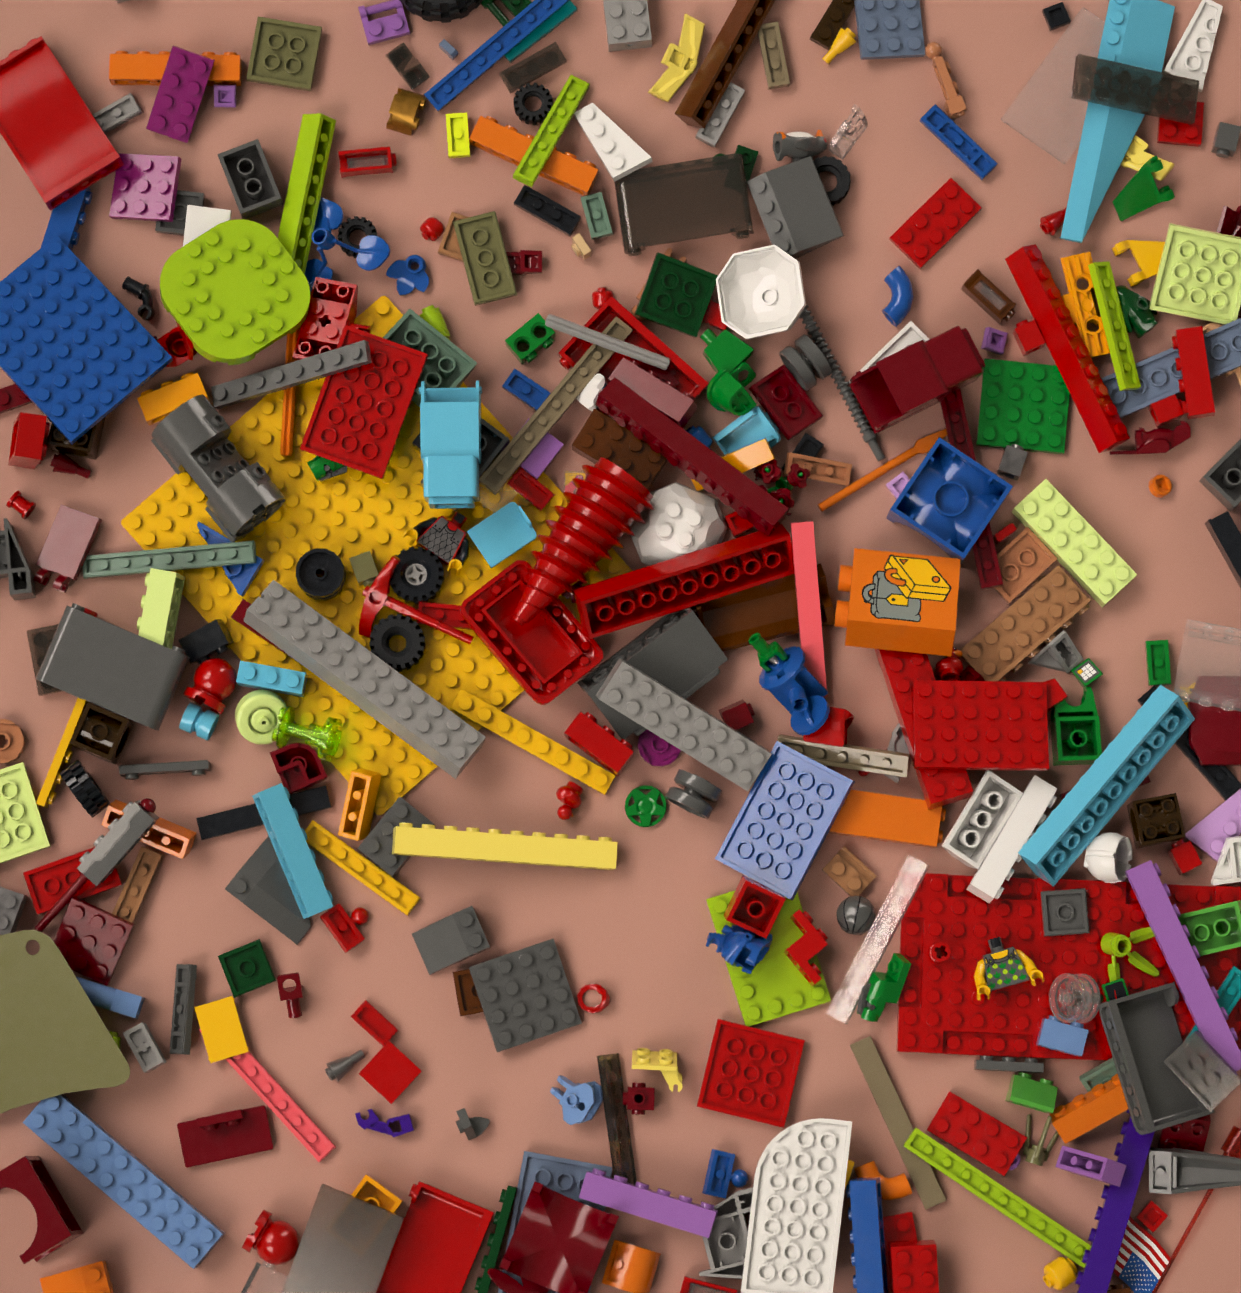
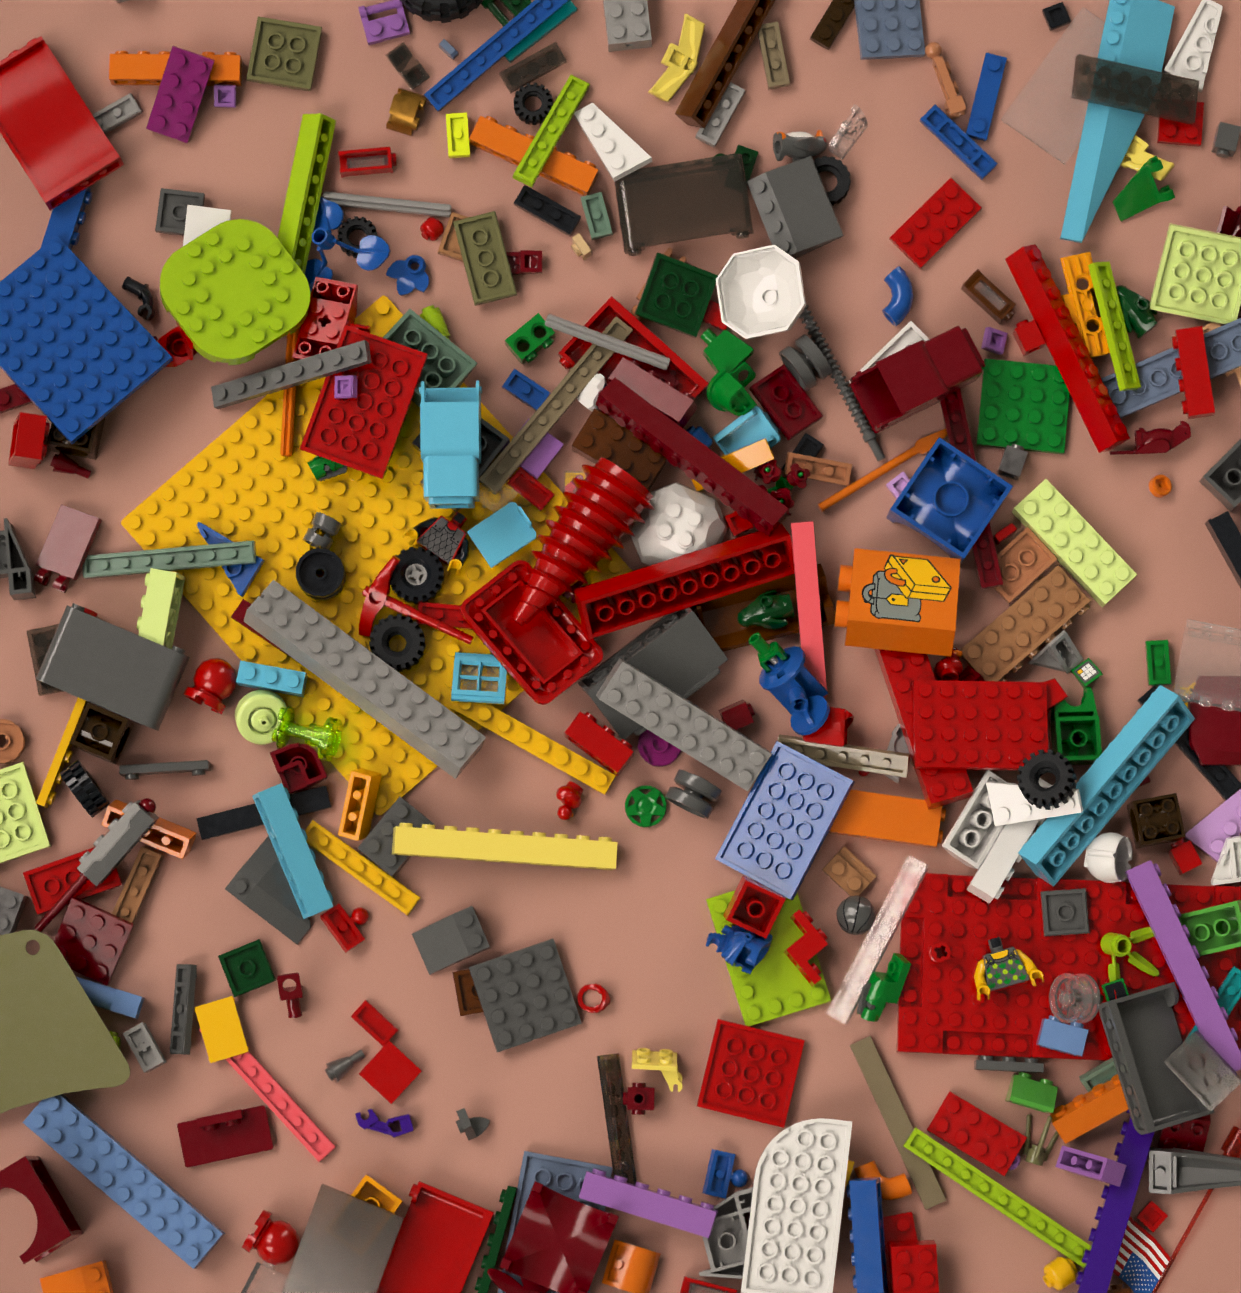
red bush [6,490,36,519] -> none
plate [109,153,182,222] -> none
light orange brick [137,372,210,426] -> none
dark grey cylinder [151,395,285,542] -> none
black brick [178,619,234,665] -> none
medium azure wheel [179,702,219,741] -> none
dark grey brick [217,139,284,219] -> none
olive brick [349,551,378,587] -> none
medium blue hinge [550,1075,603,1125] -> none
red piece [592,287,614,309] -> none
yellow cone [822,28,856,64] -> none
red cone [1040,207,1067,236] -> none
yellow flag [1112,240,1165,287] -> none
red brick [1148,394,1184,428] -> none
none -> dark grey wheel [303,512,342,550]
none -> light grey axle [322,191,452,217]
none -> medium lavender tile [334,375,358,399]
none -> medium azure piece [451,652,507,704]
none -> dark green animal [737,590,794,629]
none -> blue plate [966,53,1007,141]
none -> white wing [986,781,1083,826]
none -> black tyre [1017,749,1077,810]

